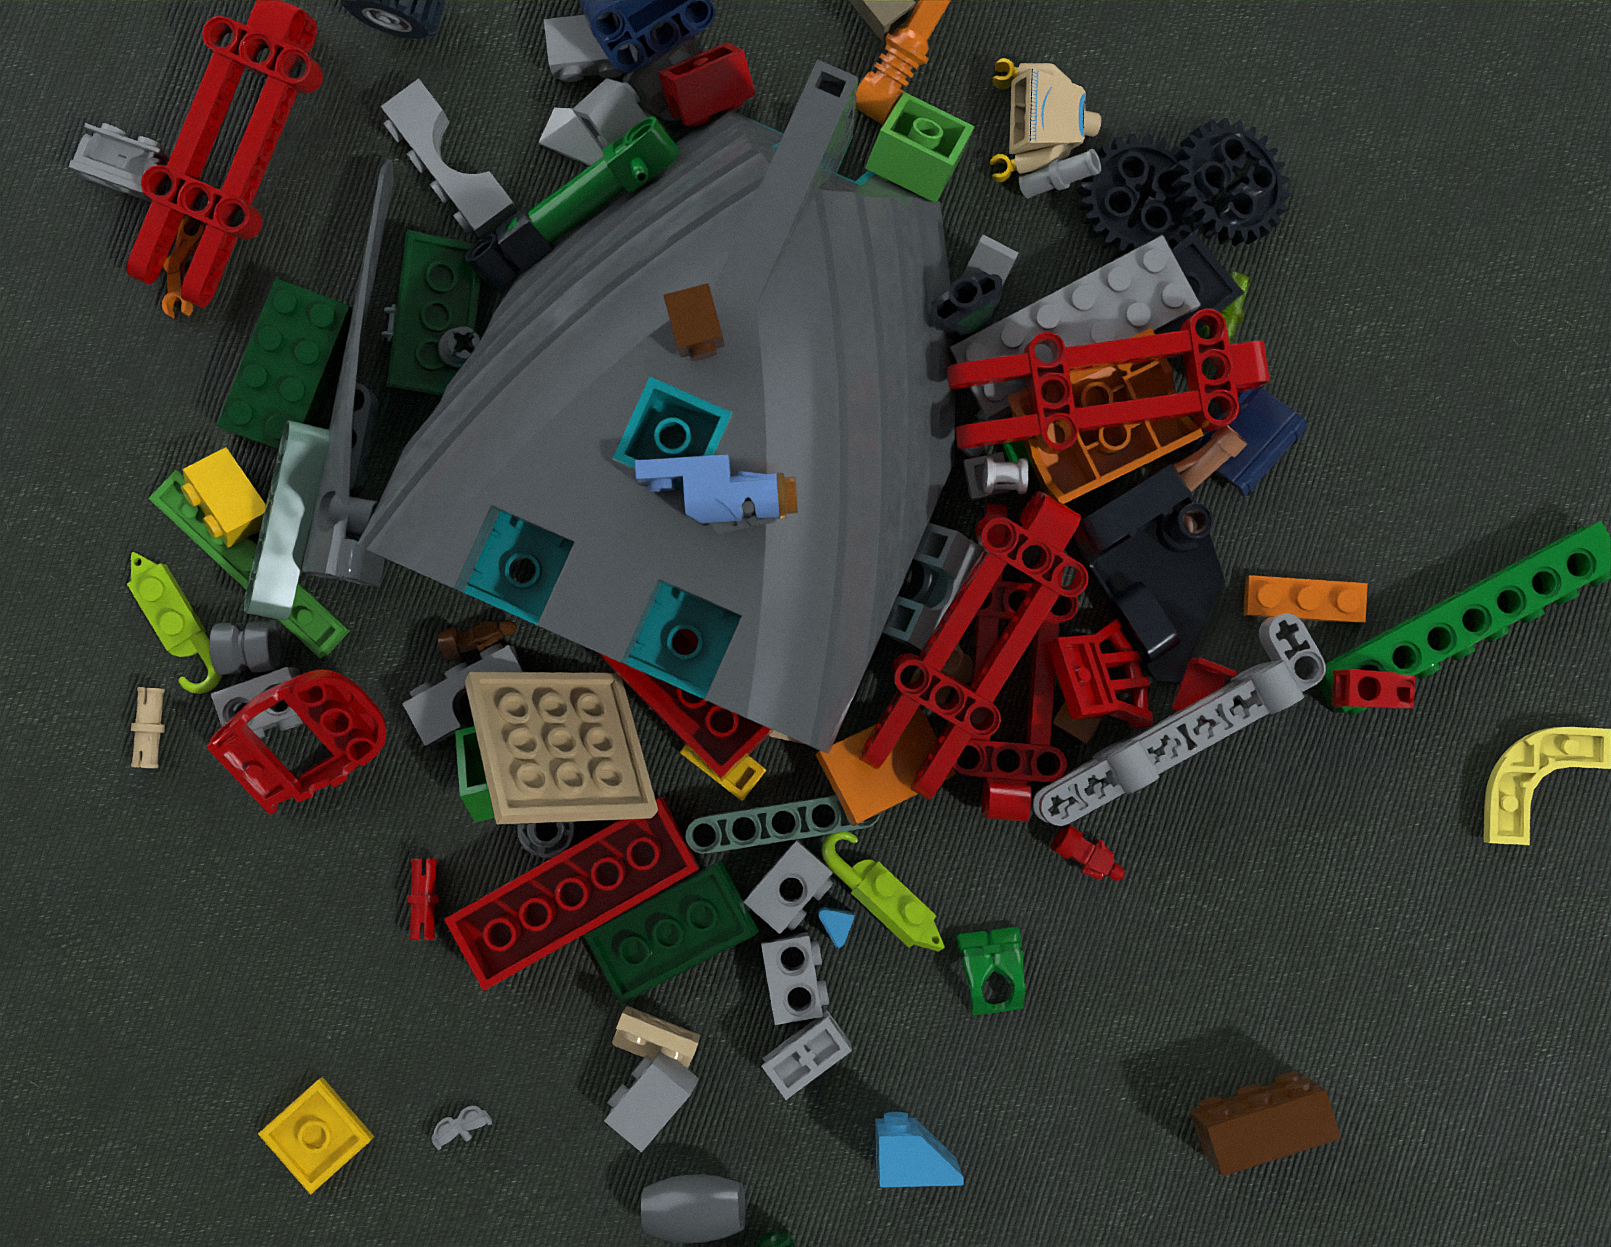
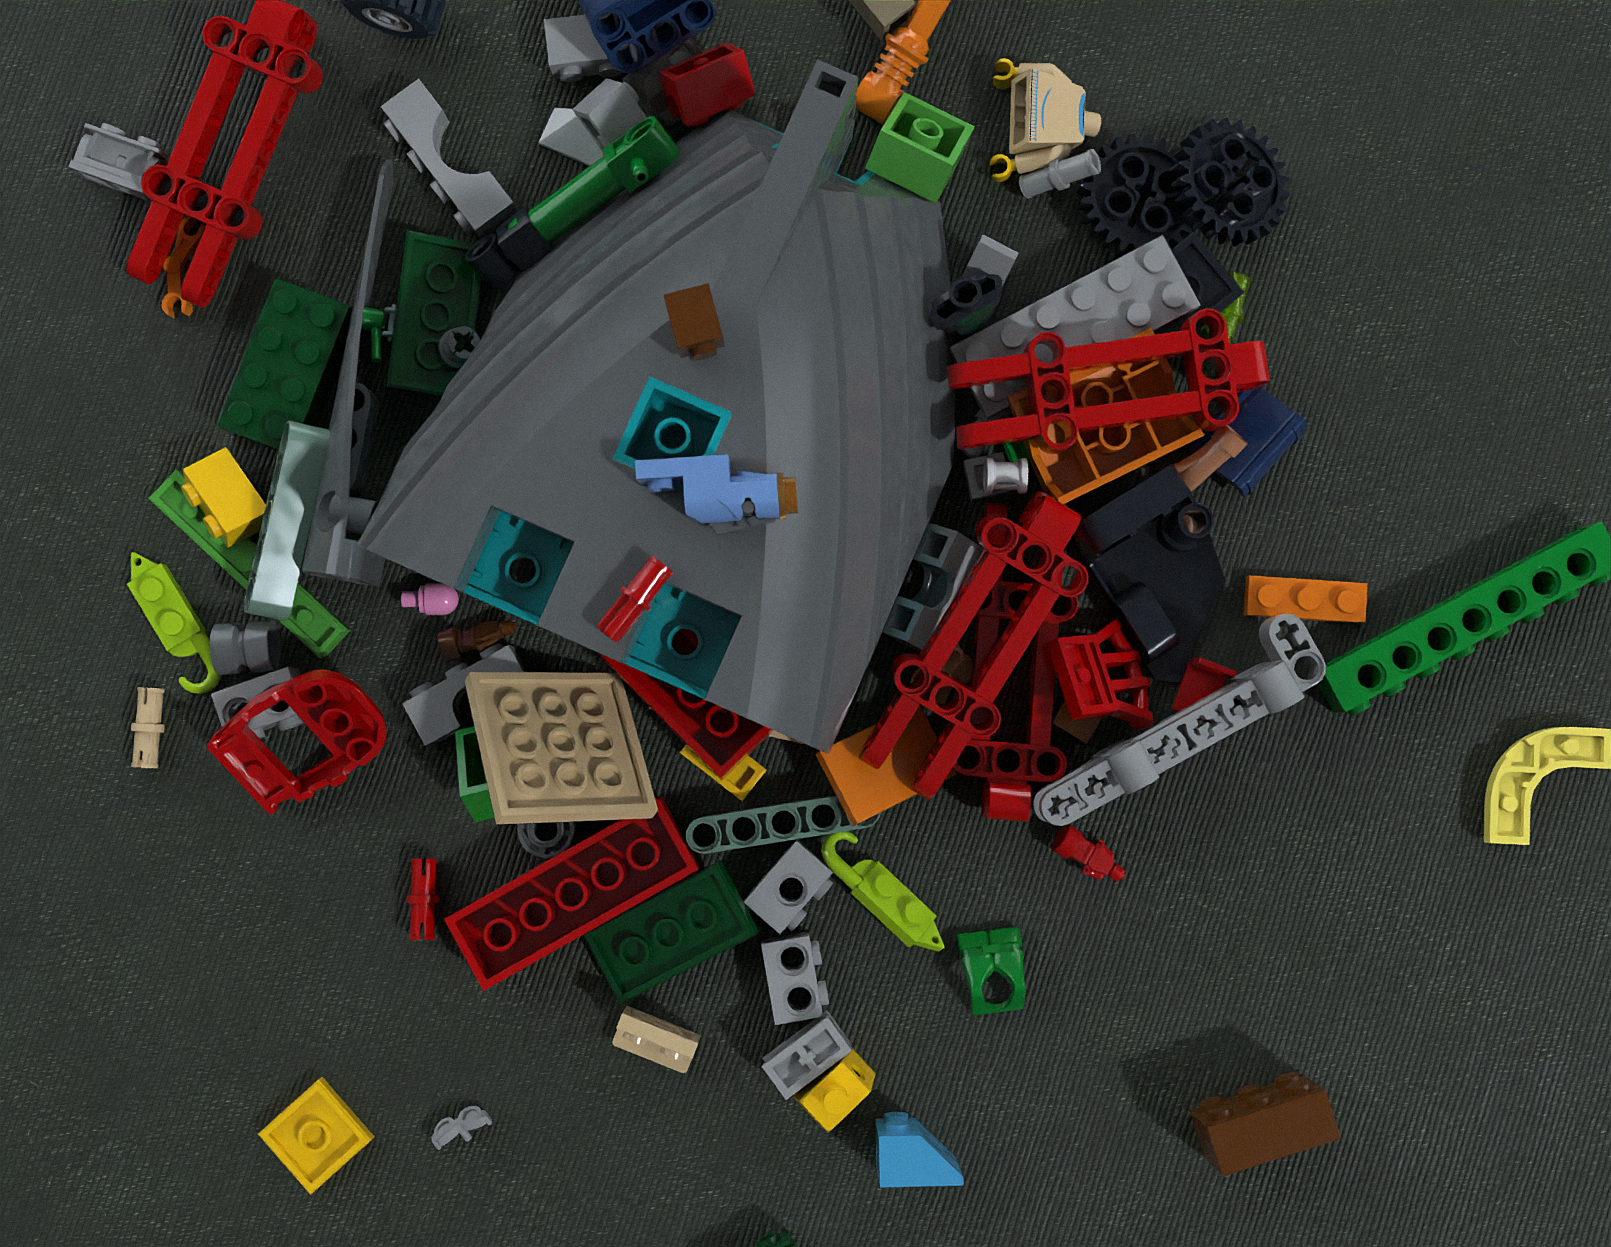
light grey brick [604,1051,699,1152] -> none
dark grey piece [641,1174,746,1243] -> none
dark azure slope [818,906,855,948] -> none
red leg [1332,669,1415,709] -> none
none -> green hand [361,307,386,363]
none -> bright pink cylinder [401,583,459,615]
none -> red axle [597,555,674,642]
none -> yellow torso [793,1048,876,1132]

